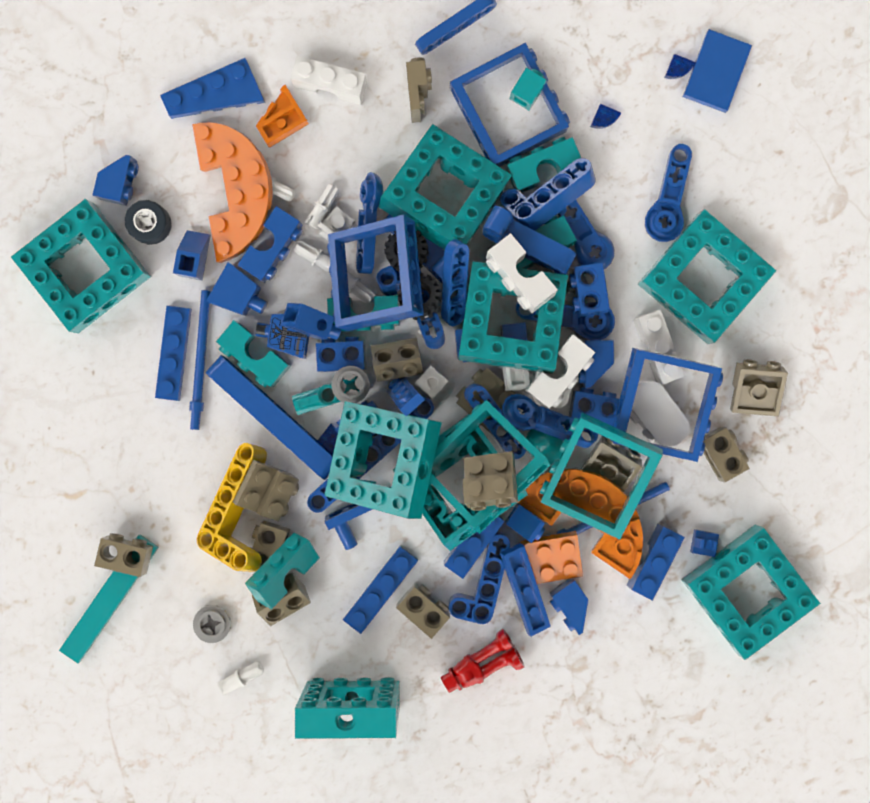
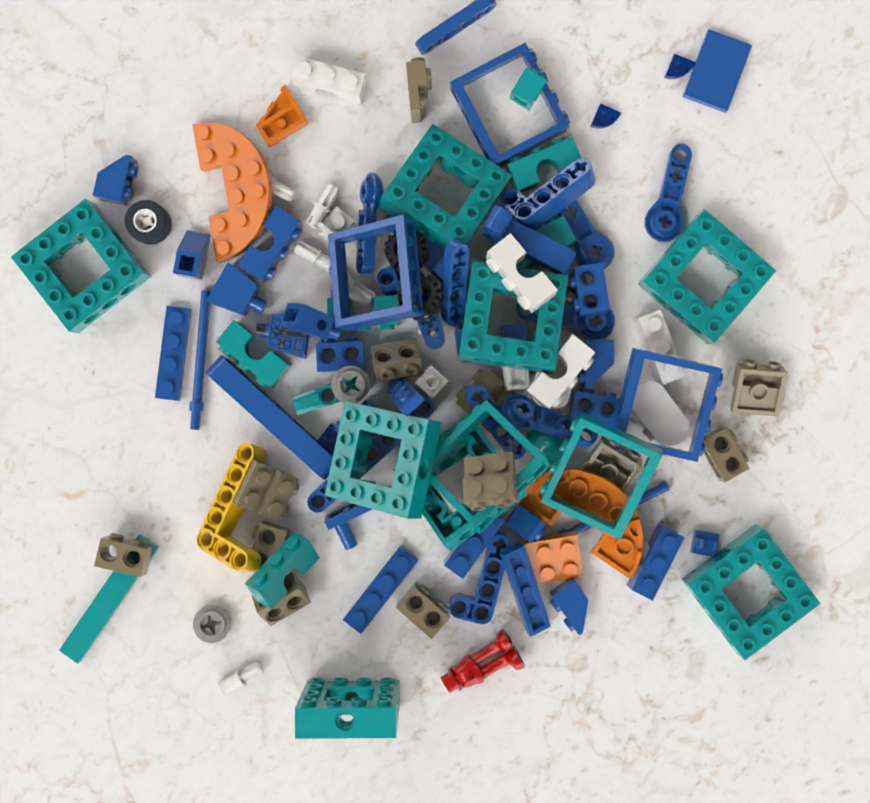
blue wing [160,58,265,119] -> none

